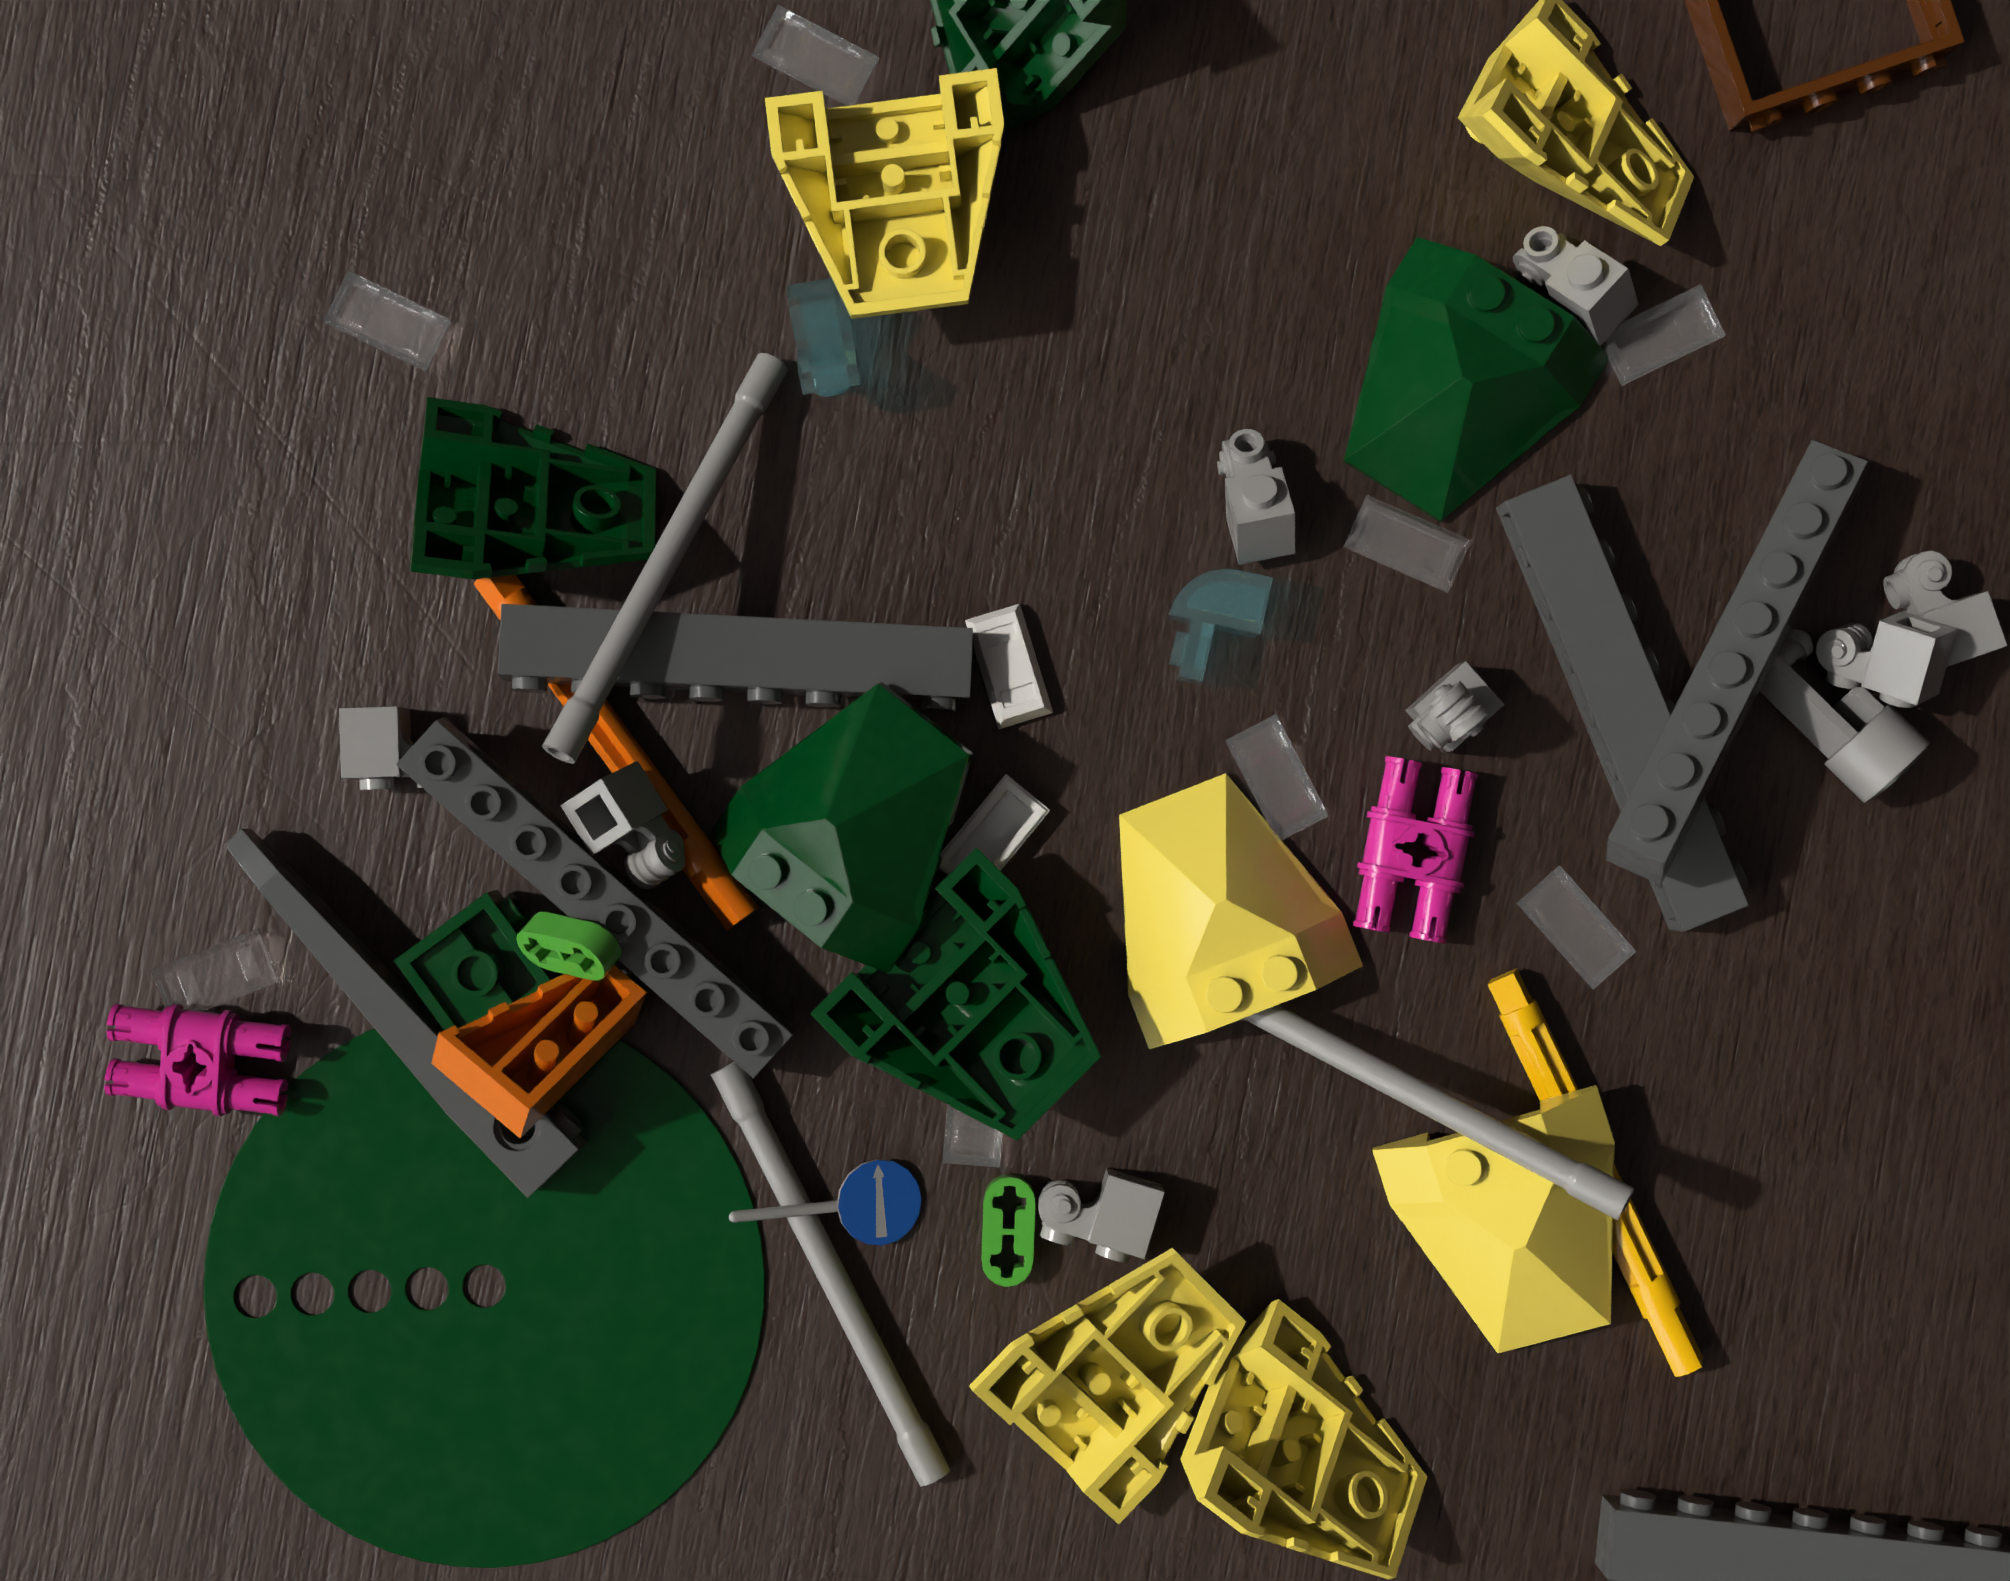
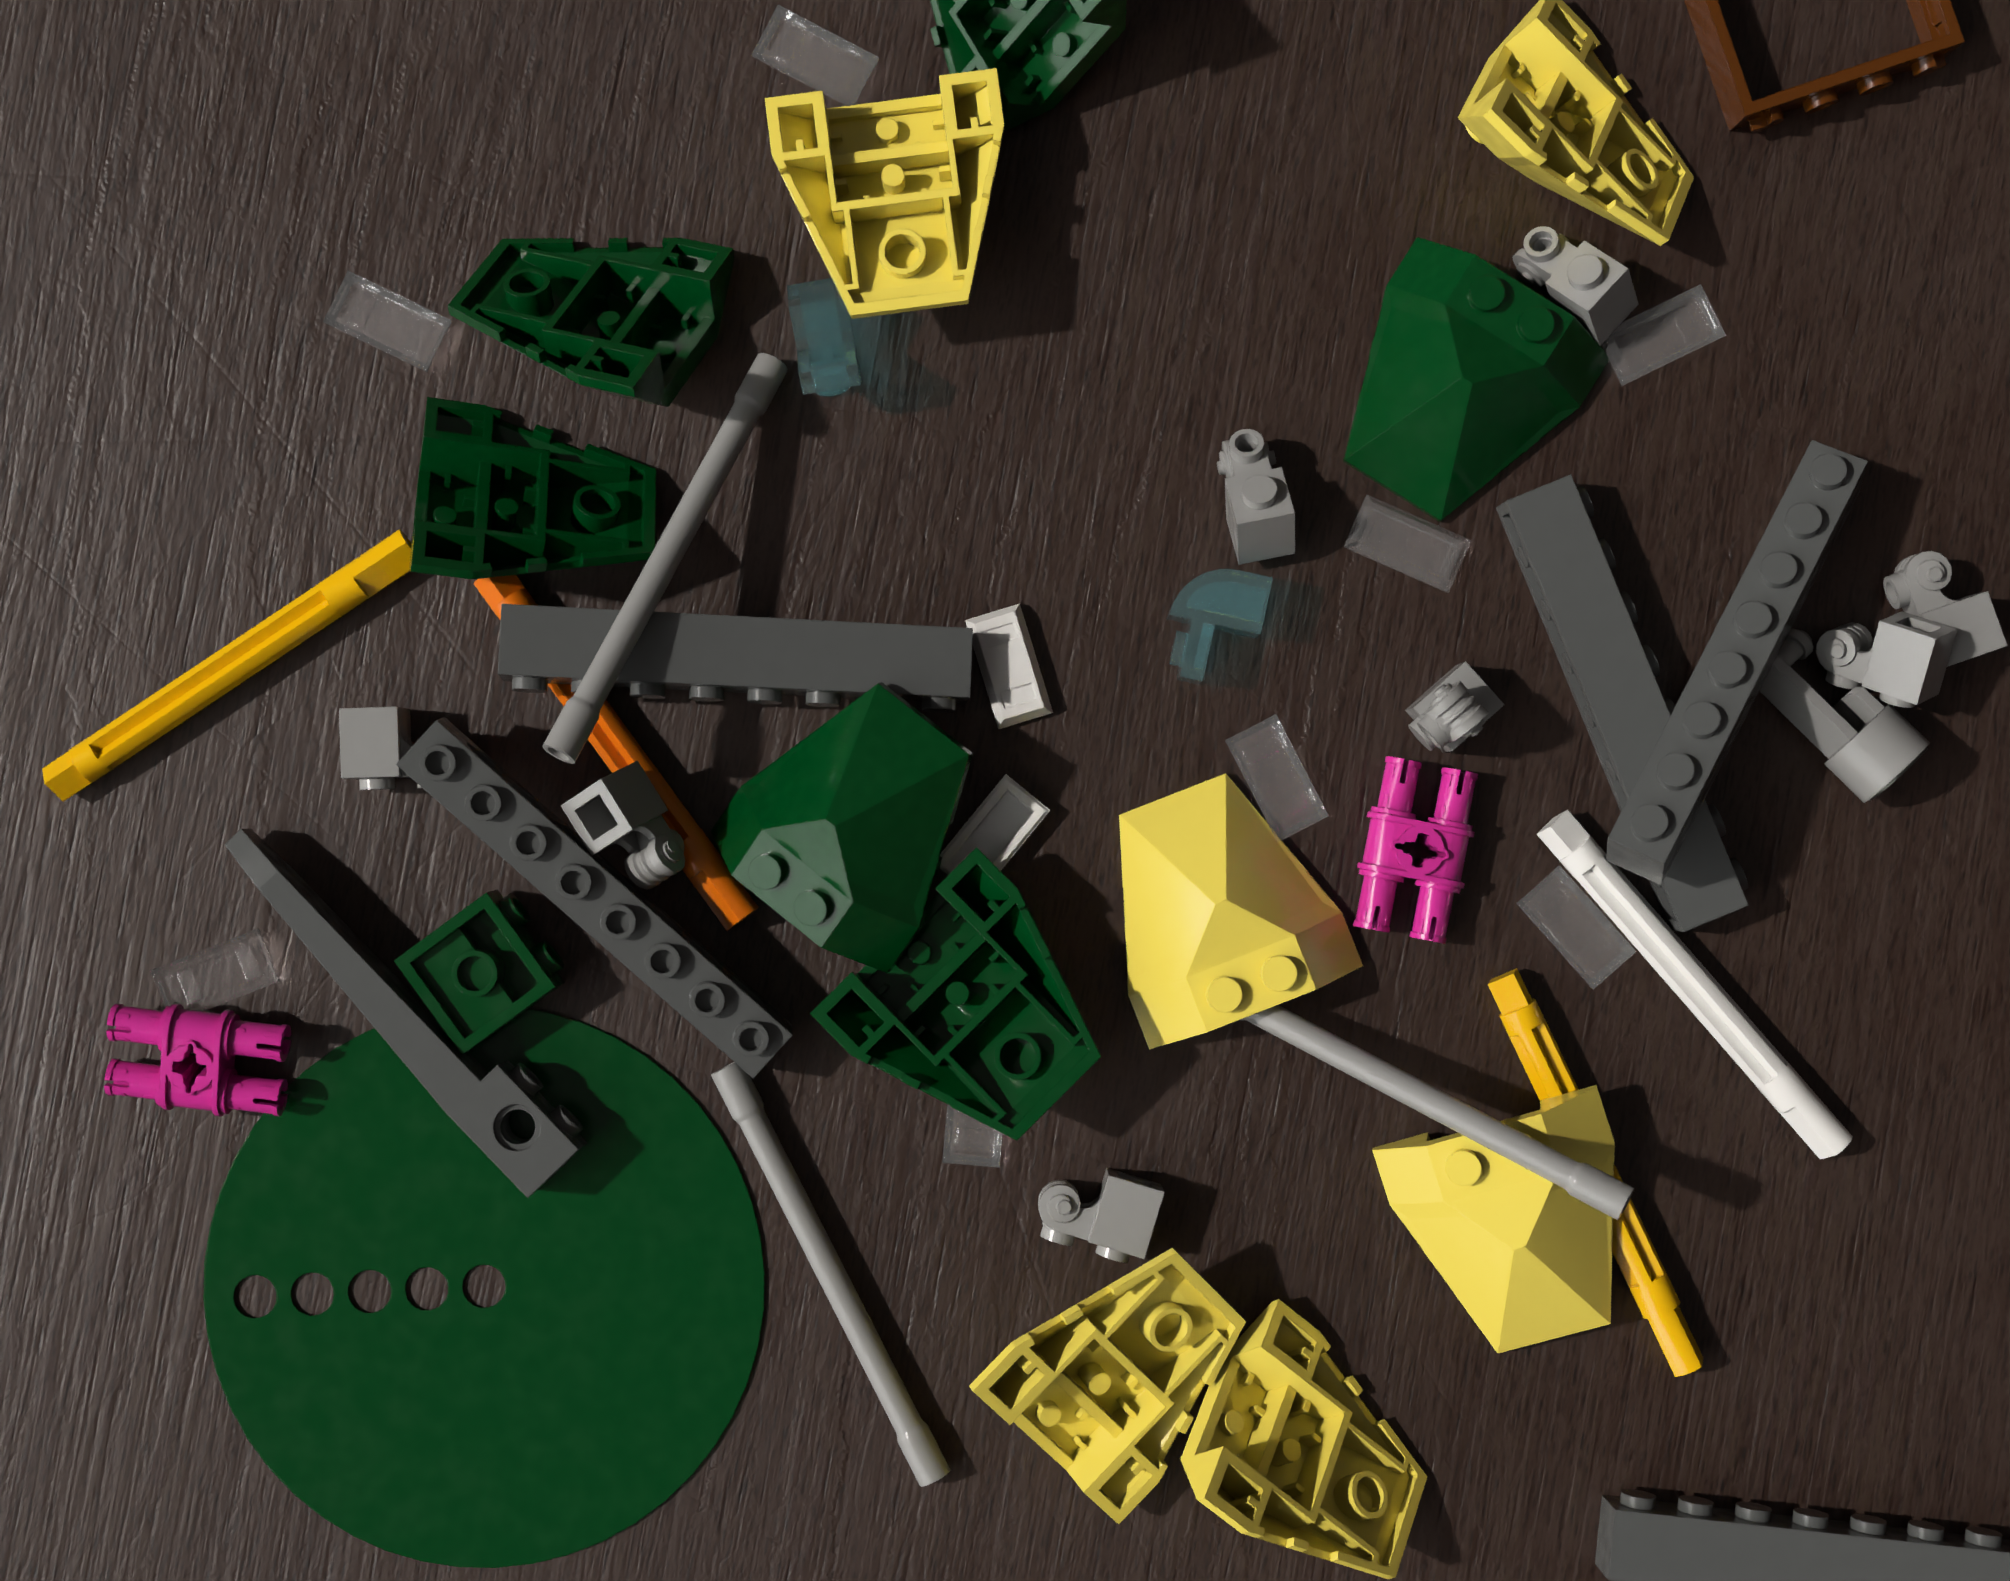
orange wedge [431,965,647,1138] -> none
bright green beam [516,912,622,981] -> none
blue piece [729,1159,922,1246] -> none
bright green beam [981,1173,1035,1287] -> none
none -> yellow piece [42,529,412,802]
none -> dark green wedge [447,238,735,407]
none -> white piece [1537,810,1853,1159]

